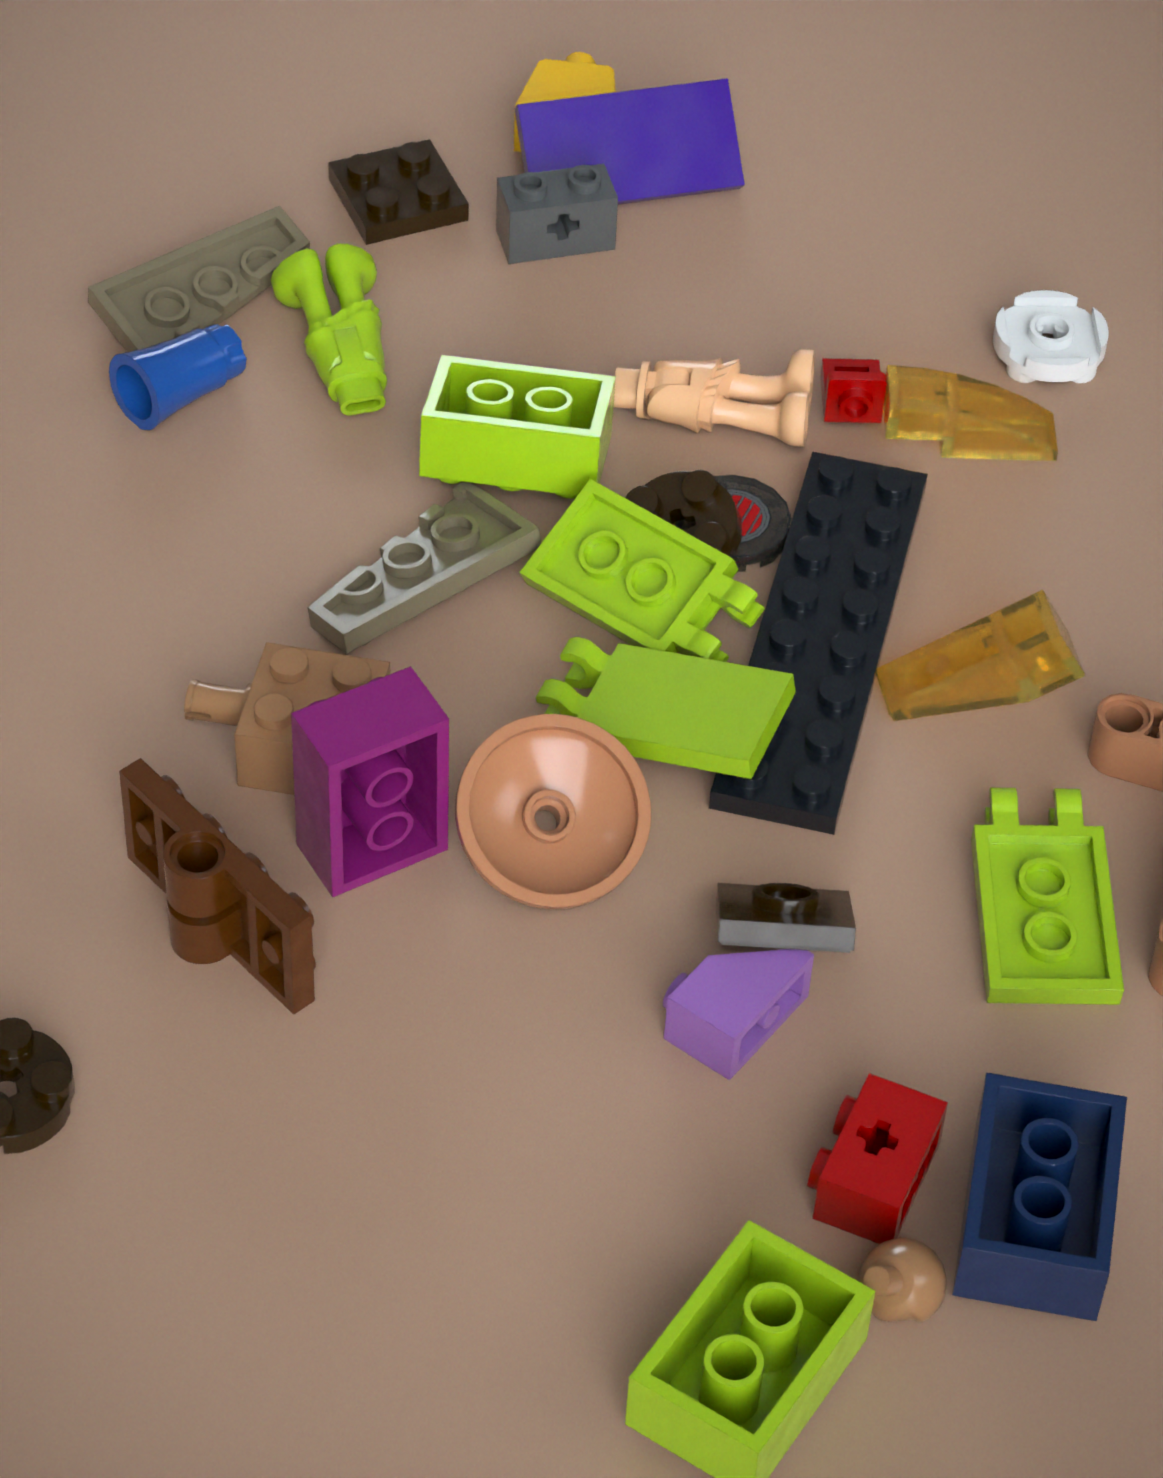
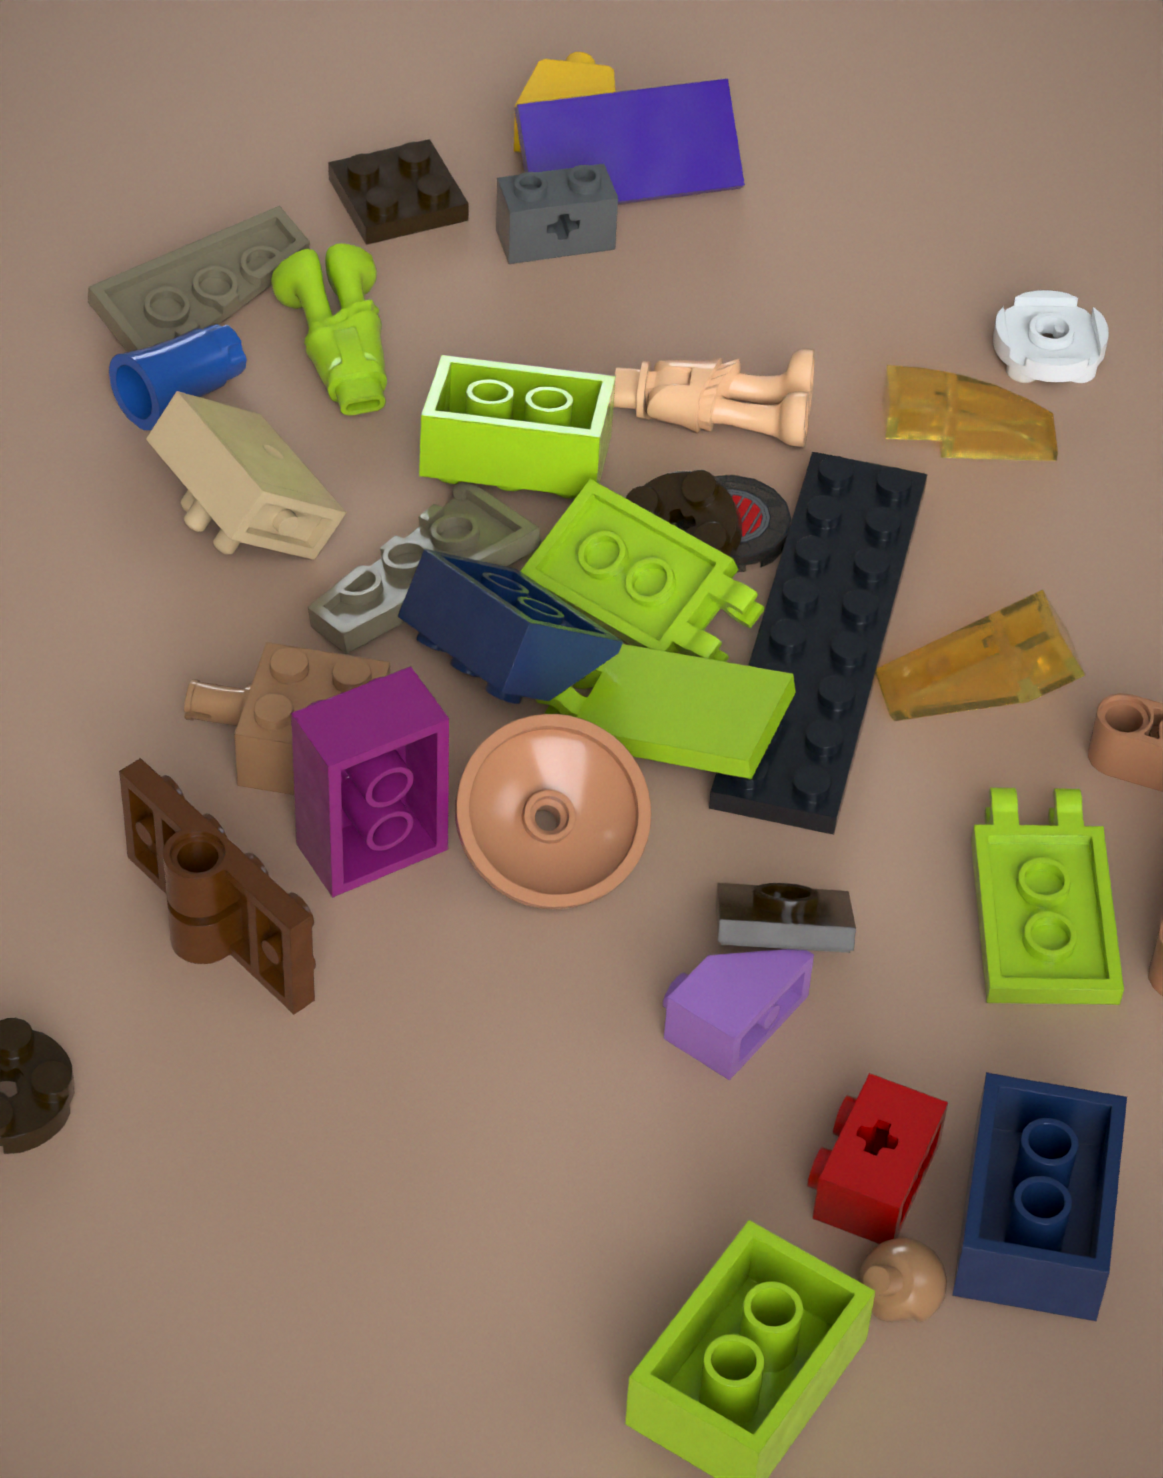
red bracket [820,358,887,423] -> none
none -> tan piece [146,391,347,560]
none -> dark blue slope [397,549,623,704]

